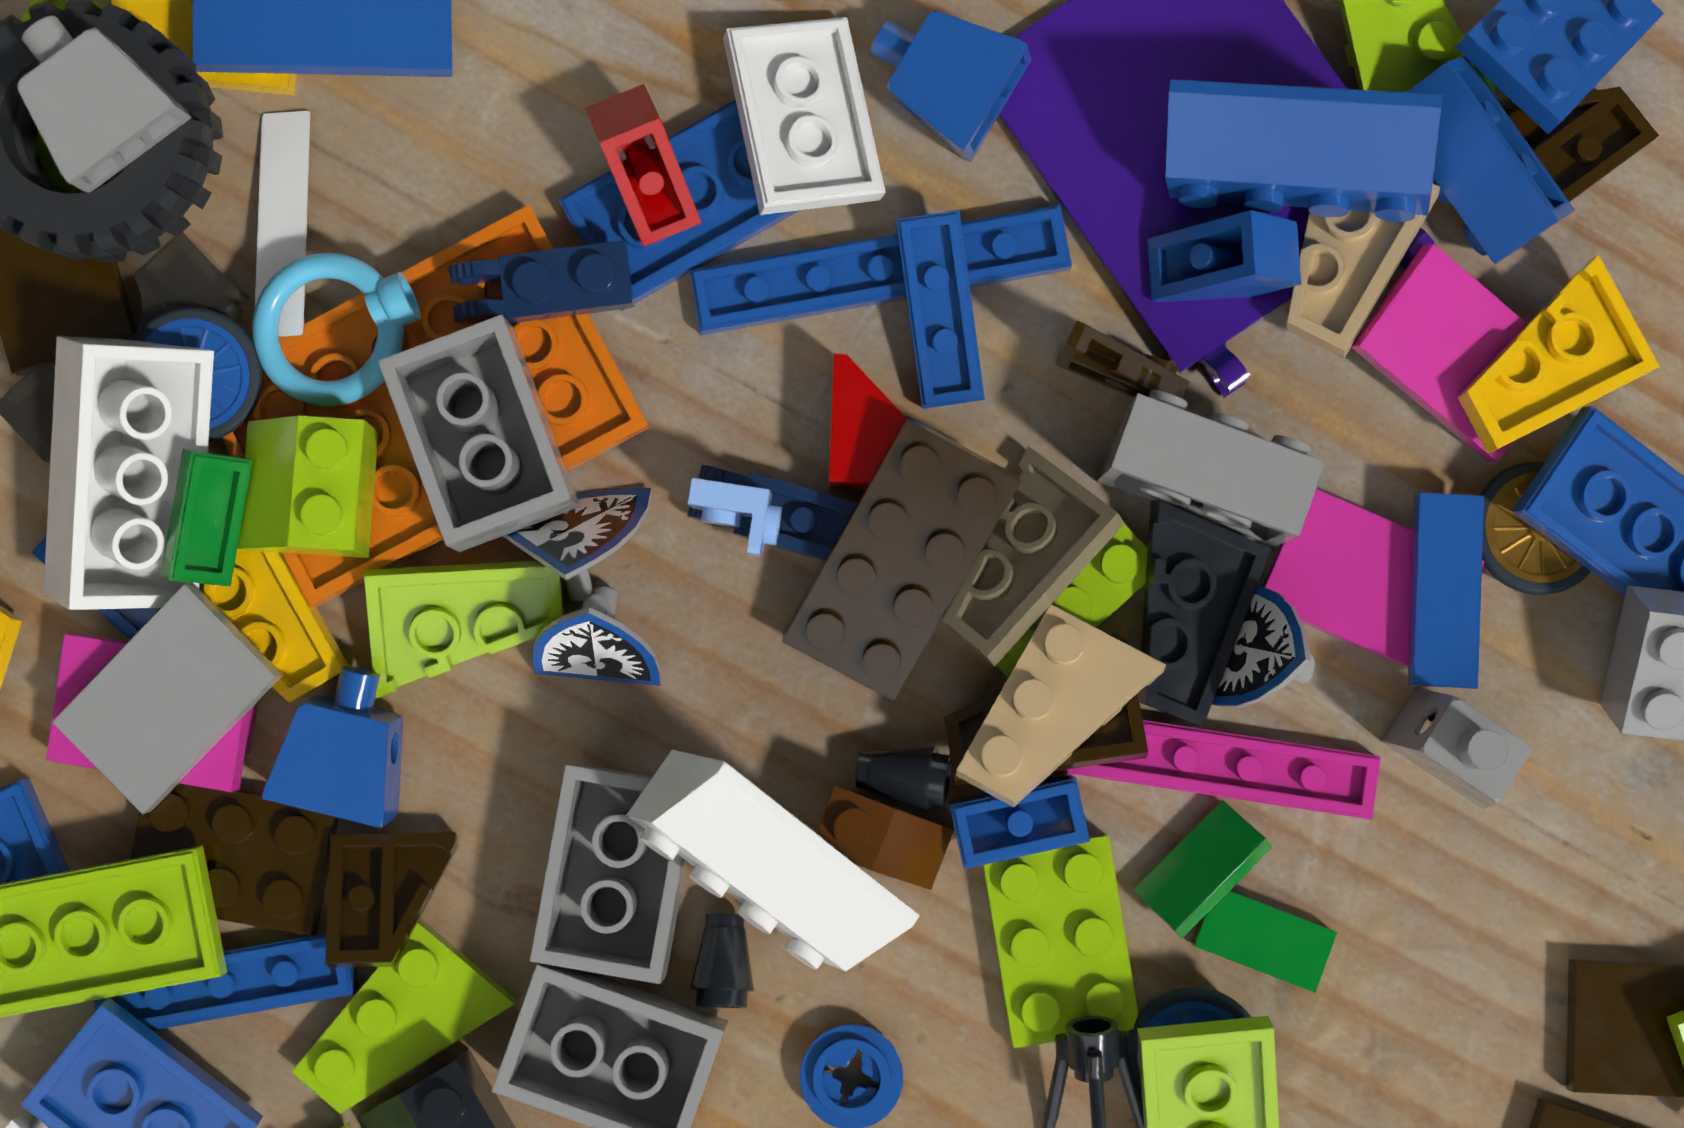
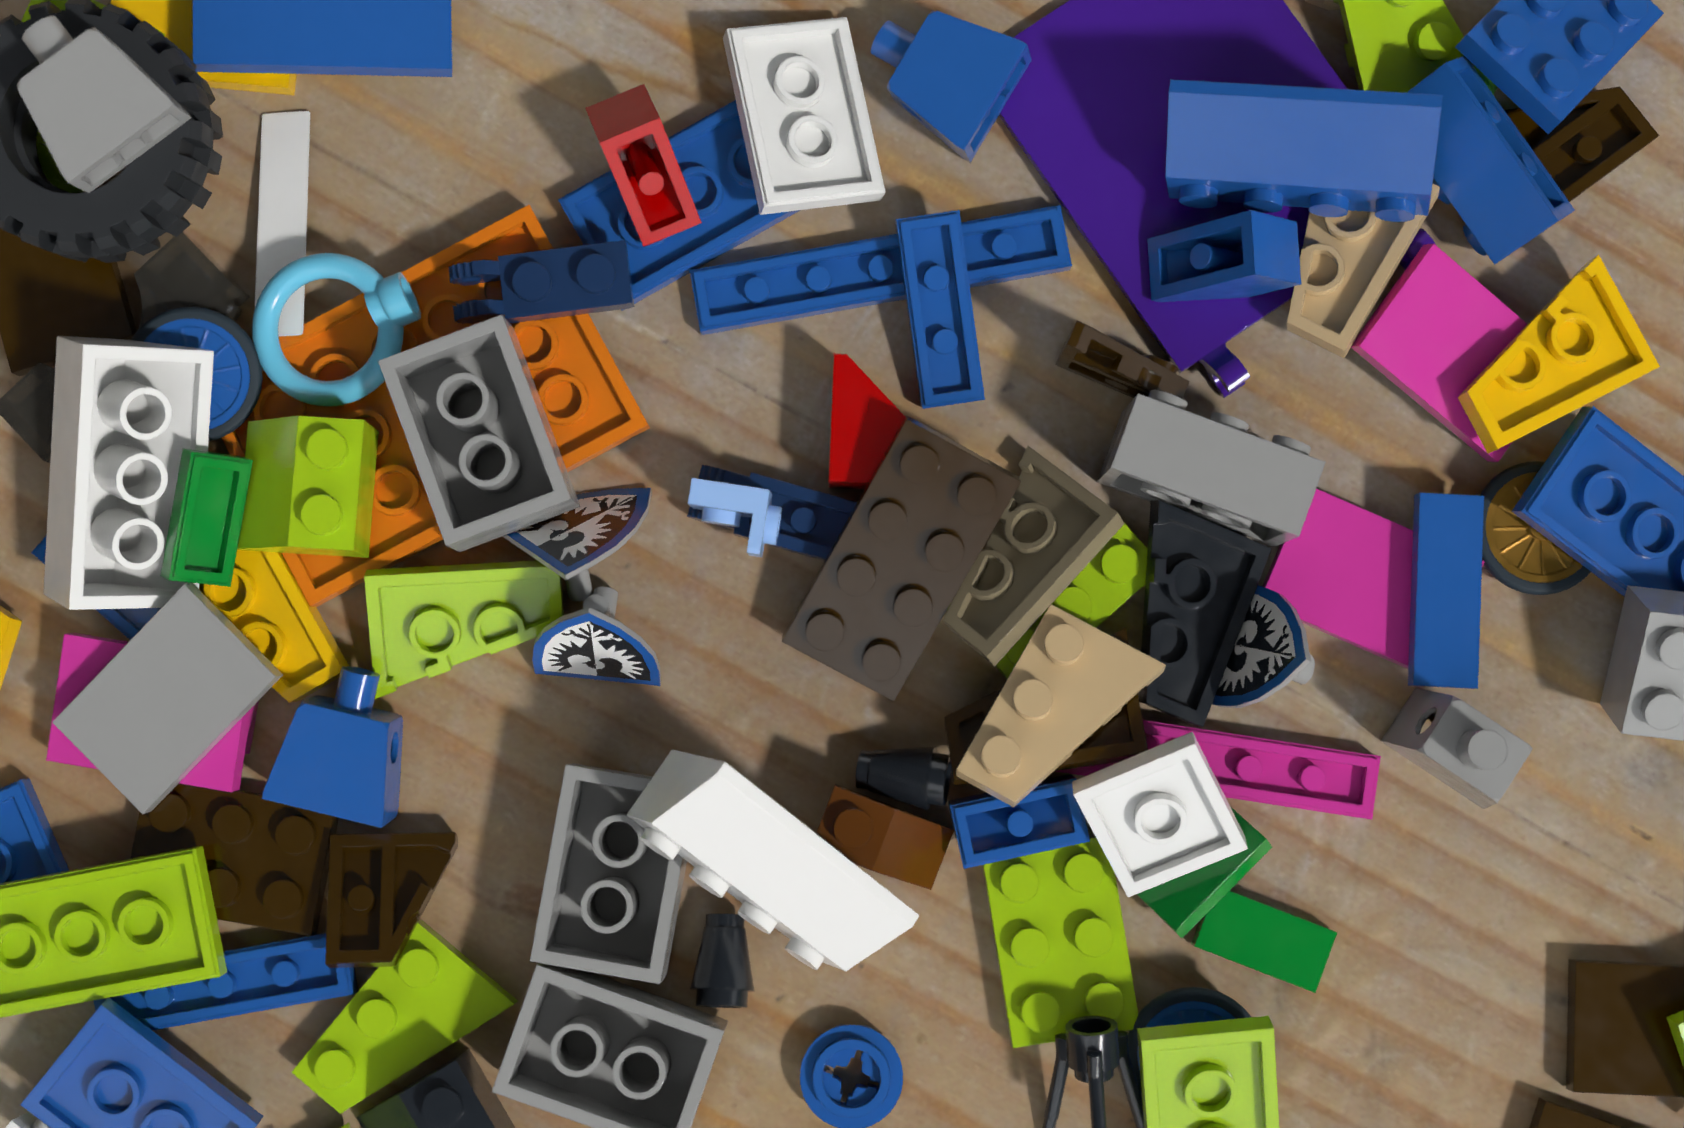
none -> white plate [1072,731,1248,897]

